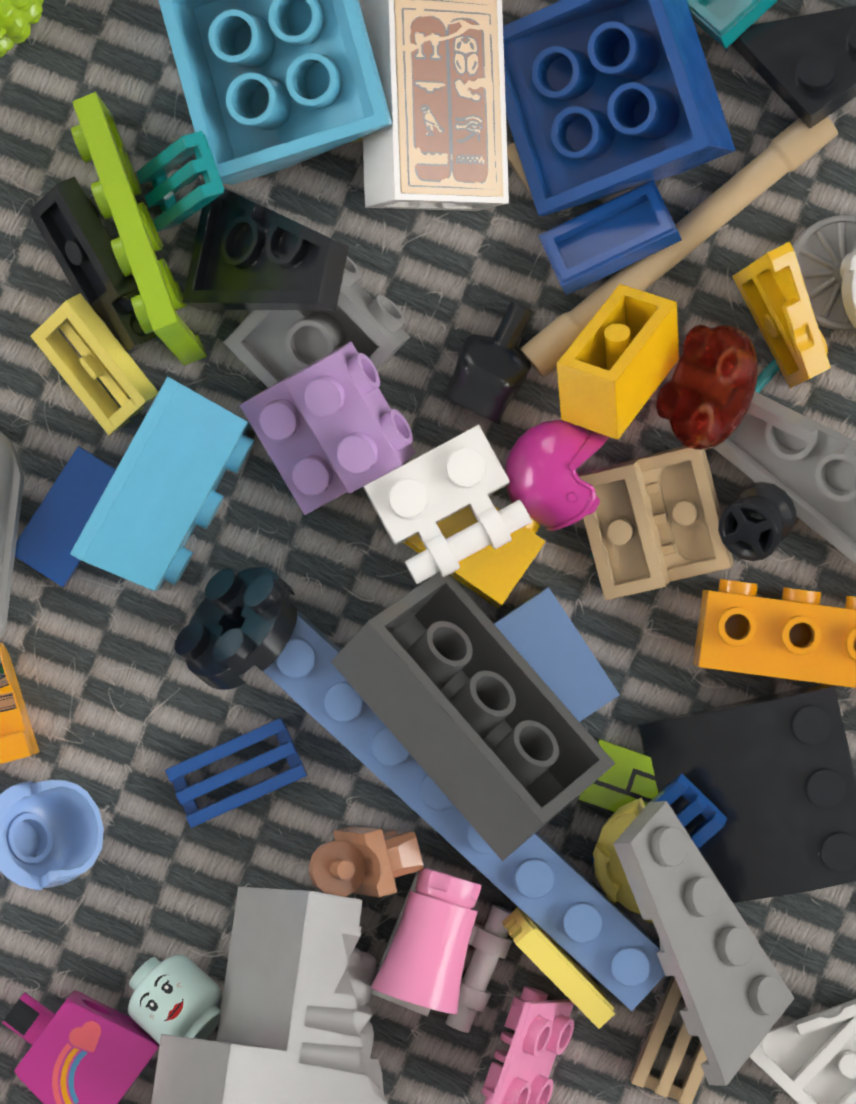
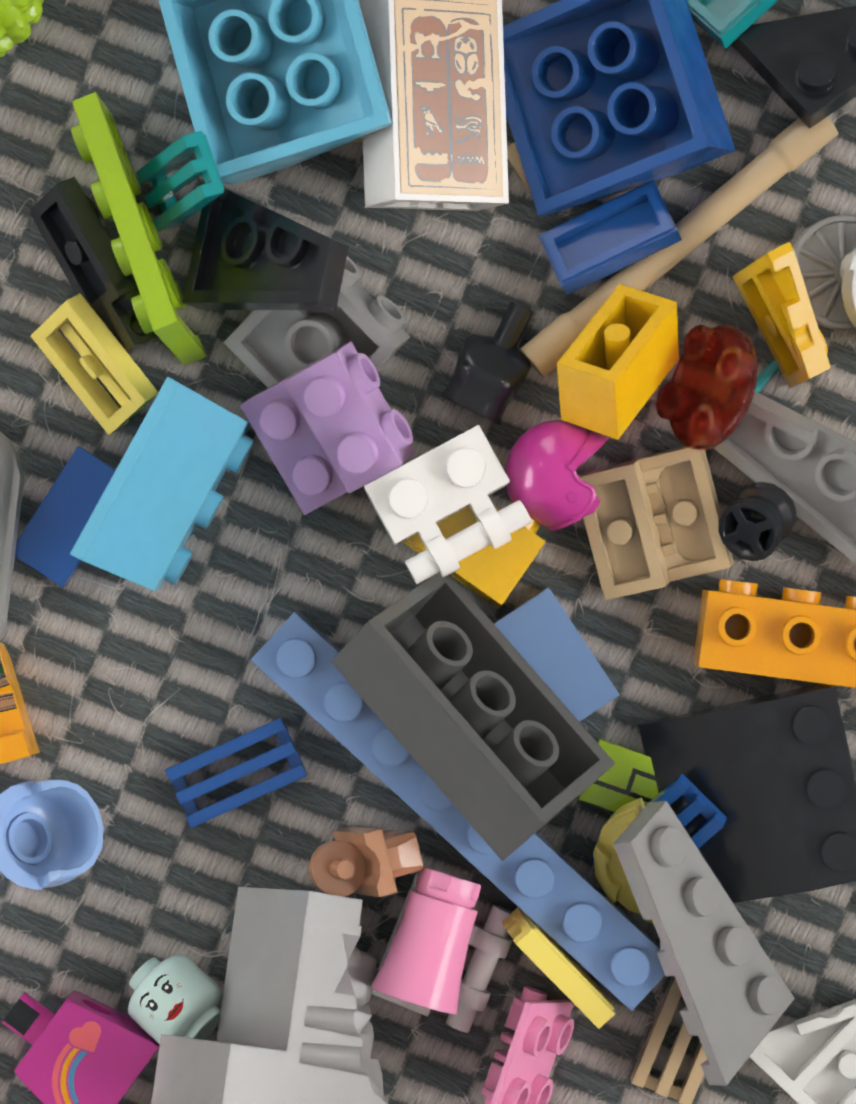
black plate [174,567,298,690] -> none

